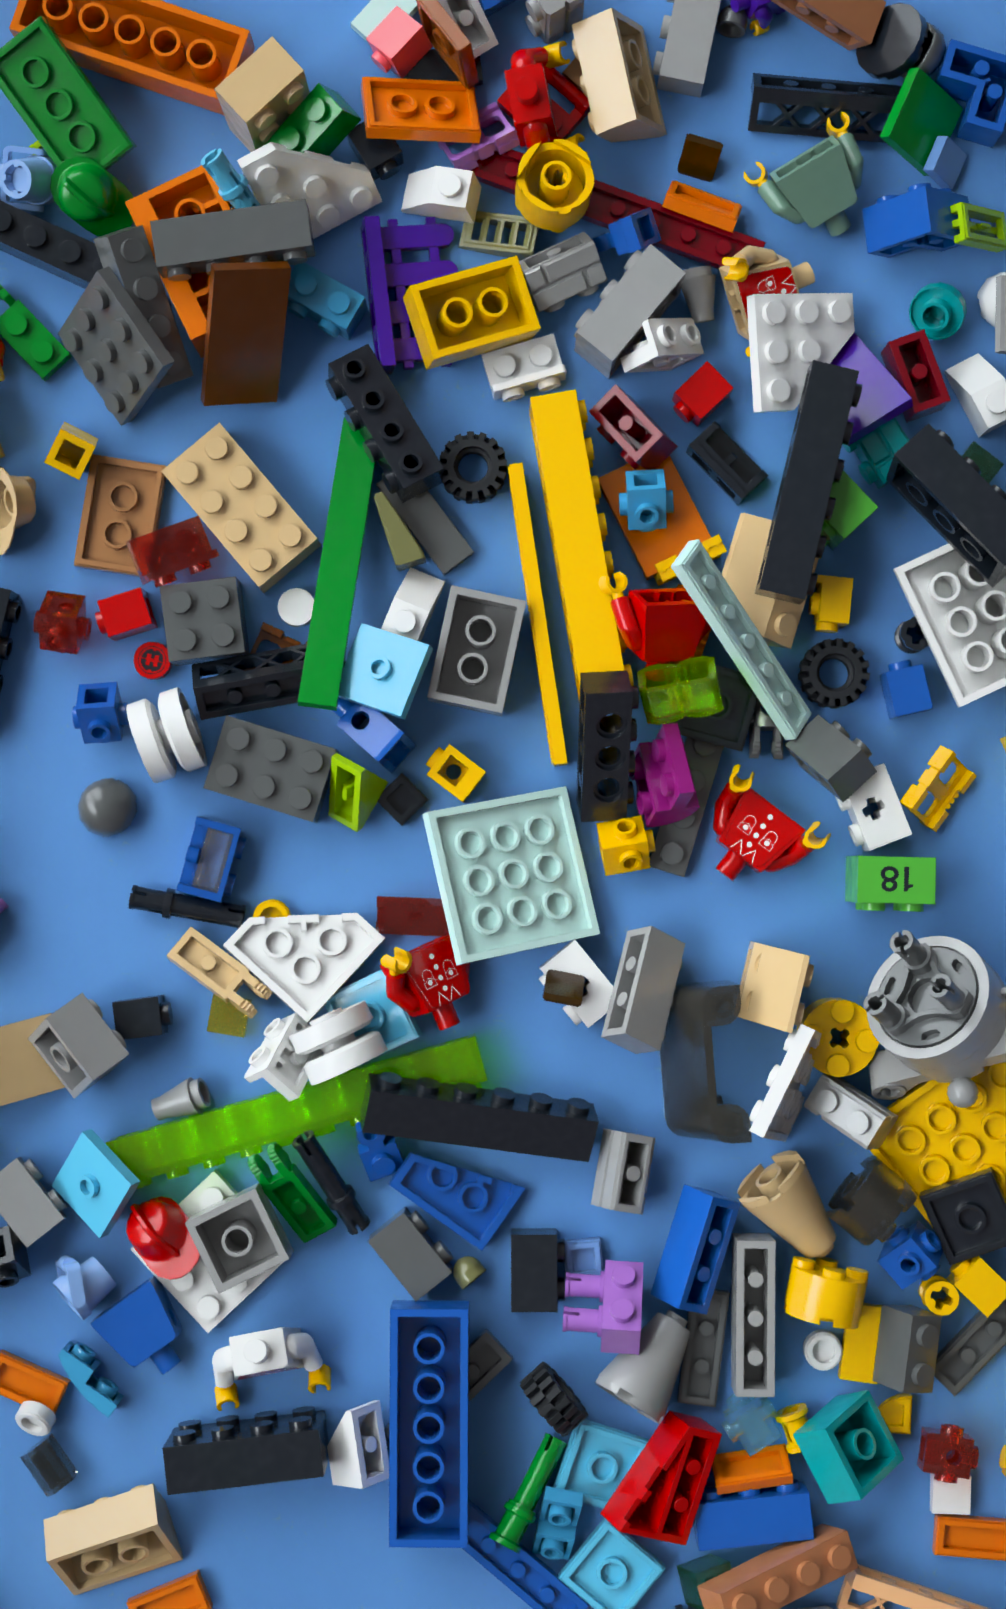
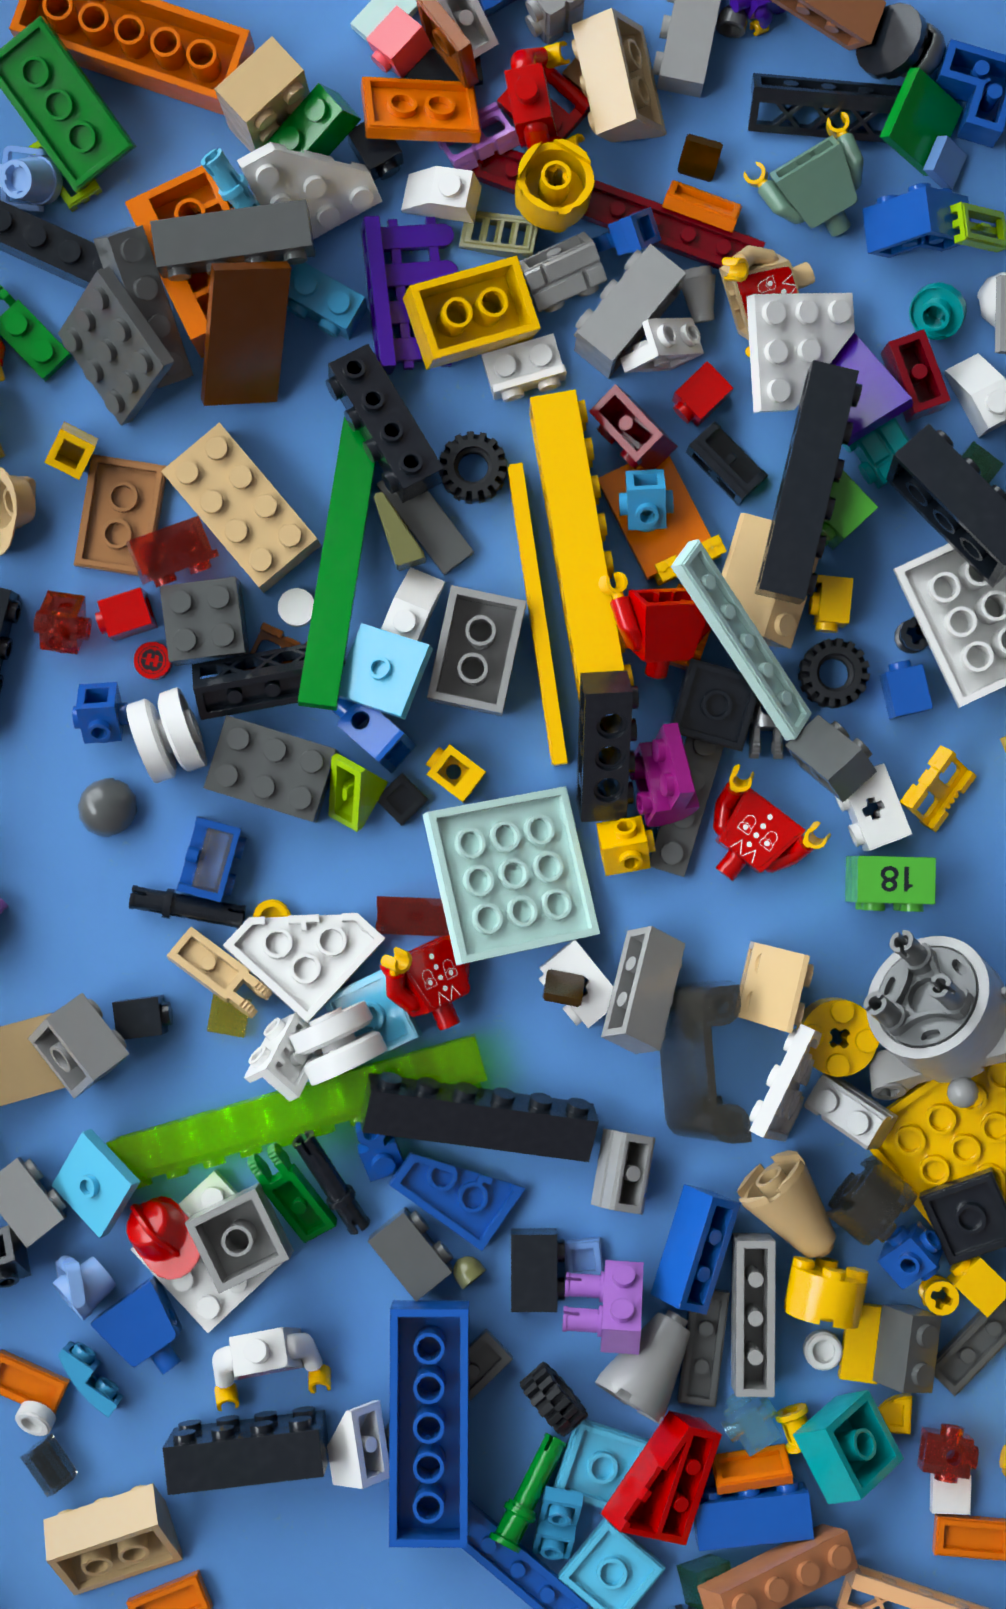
green piece [50,156,133,237] -> none
light grey cone [151,1077,211,1121] -> none
clear neon green brick [637,656,724,725] -> none

